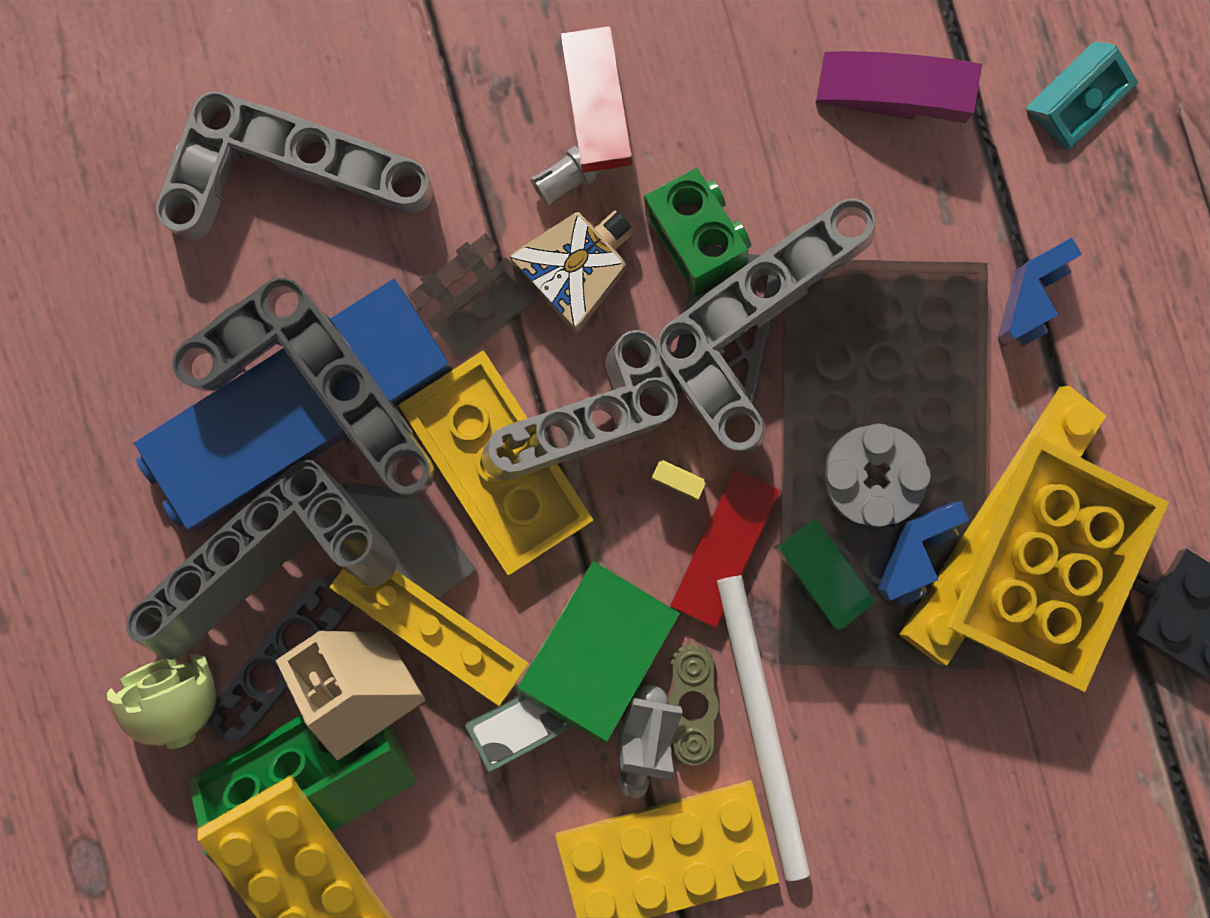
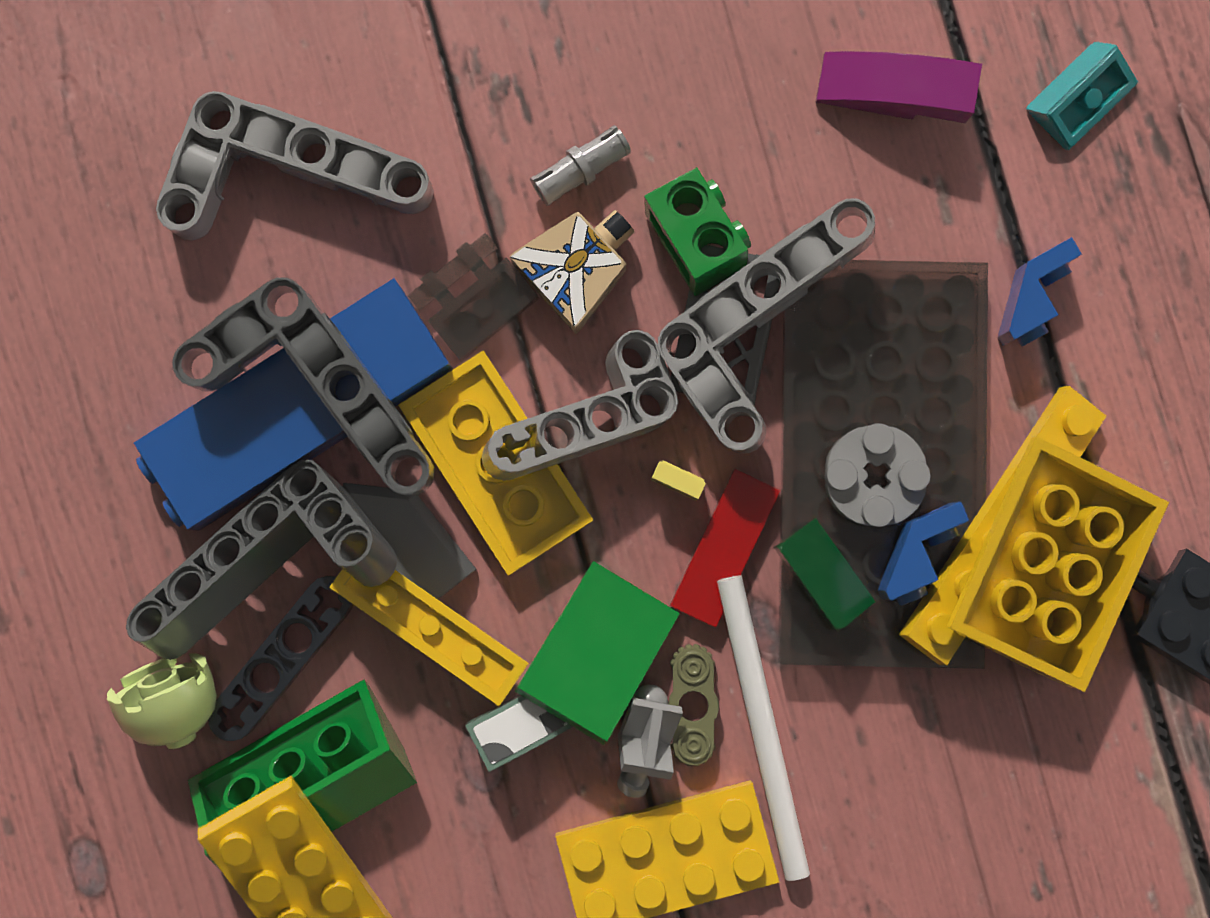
tan slope [276,631,426,760] -> none
tile [561,26,633,173] -> none

